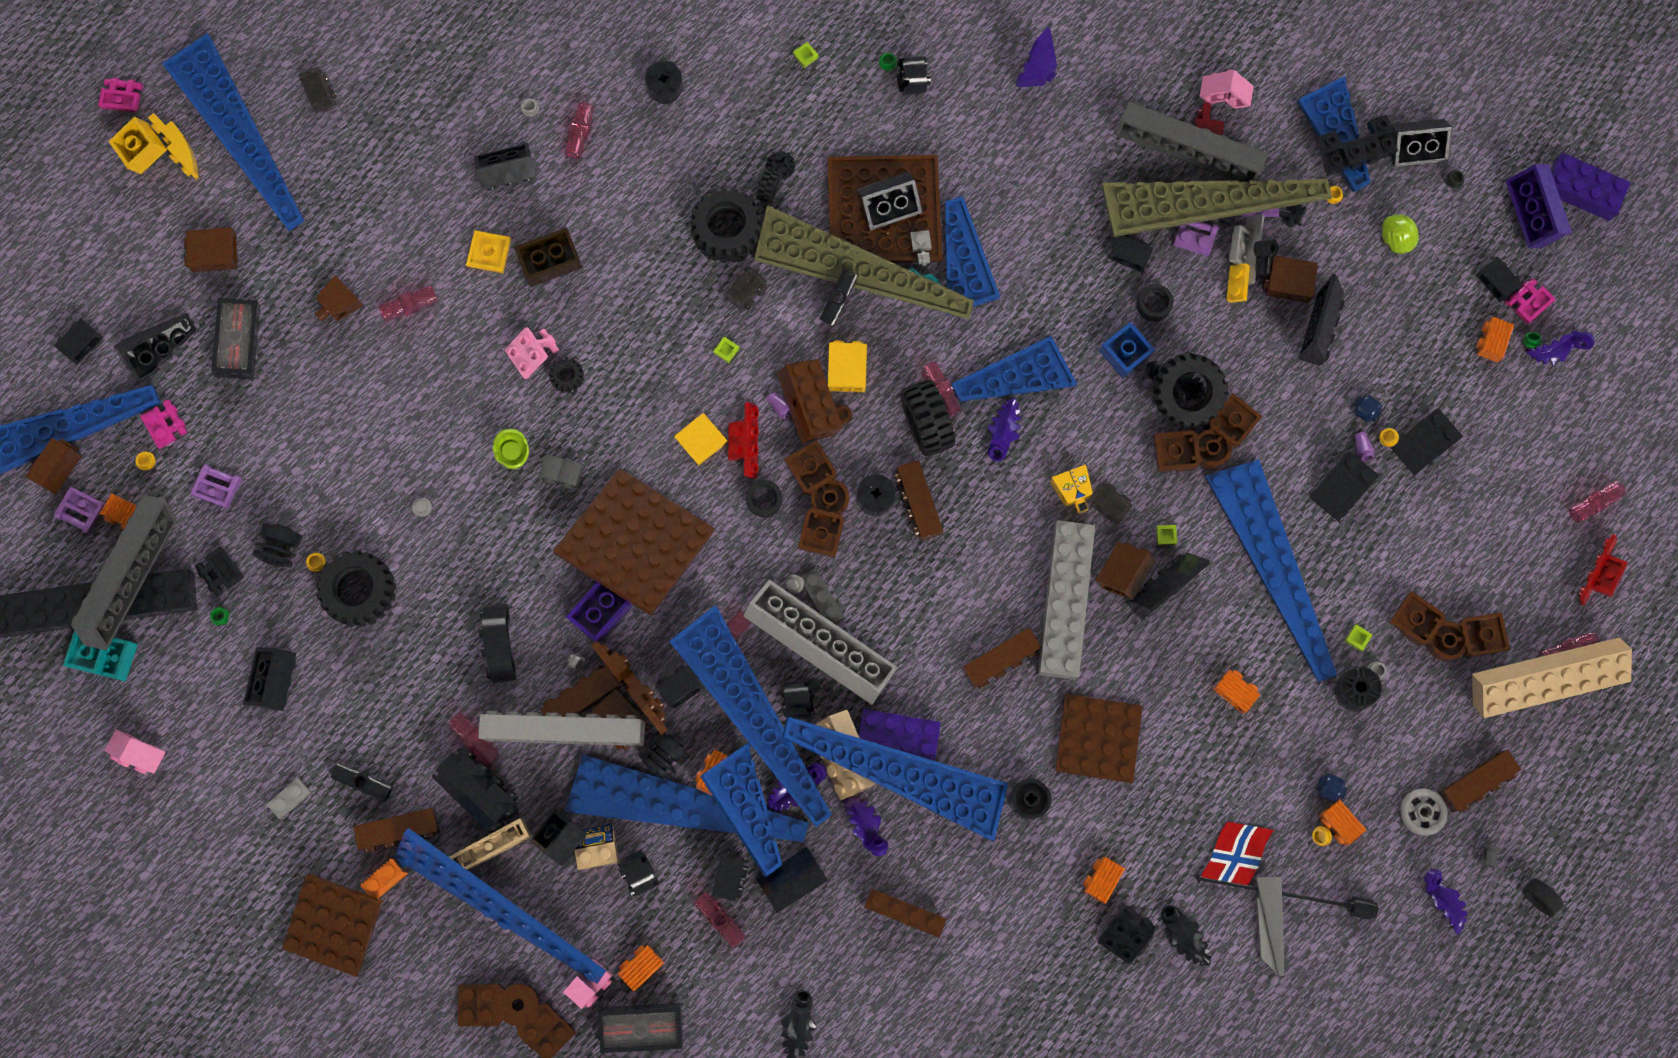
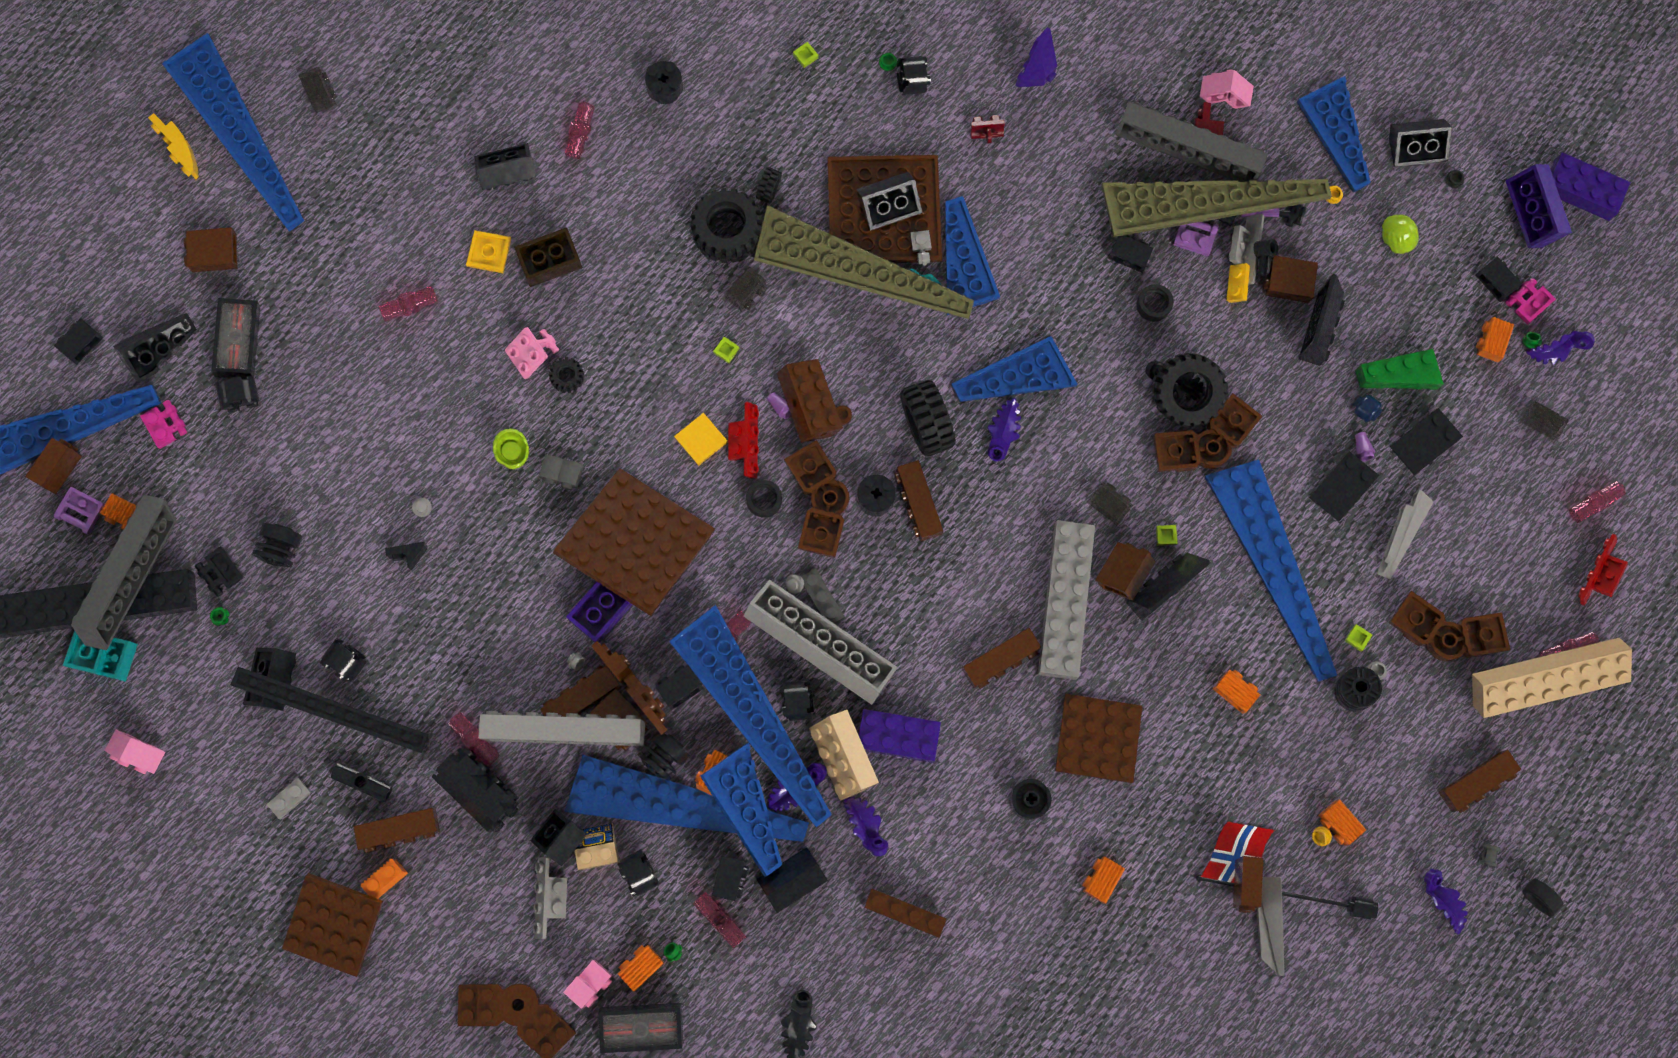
dark pink plate [98,78,143,113] -> none
yellow brick [108,117,167,174] -> none
yellow plate [135,451,156,471] -> none
medium lavender plate [190,464,242,509] -> none
yellow plate [306,553,326,572] -> none
reddish brown torso [314,275,363,322] -> none
black tyre [316,550,396,627] -> none
blue wing [395,828,607,984] -> none
tan brick [449,818,532,871] -> none
black brick [479,604,517,683] -> none
light grey plate [521,98,539,117] -> none
black gear [766,151,795,180] -> none
blue wing [782,717,1009,841] -> none
black piece [819,268,859,326] -> none
yellow brick [828,340,867,392] -> none
clear pink piece [921,361,961,418] -> none
yellow torso [1050,465,1093,514] -> none
black bracket [1098,903,1156,964] -> none
blue brick [1099,322,1155,379] -> none
black plant [1161,905,1212,966] -> none
black bracket [1316,115,1398,176] -> none
dark blue head [1316,773,1348,802] -> none
yellow plate [1379,428,1399,447] -> none
light grey plate [1400,788,1448,836] -> none
none -> black brick [215,376,259,412]
none -> black plate [230,666,429,753]
none -> black brick [320,638,368,682]
none -> black slope [385,542,428,571]
none -> light grey bracket [533,857,567,939]
none -> green plate [663,942,682,962]
none -> dark red hips [971,115,1005,144]
none -> reddish brown brick [1233,856,1264,913]
none -> green wedge [1355,349,1444,390]
none -> light grey wedge [1377,490,1433,579]
none -> clear smoke brick [1520,401,1569,440]

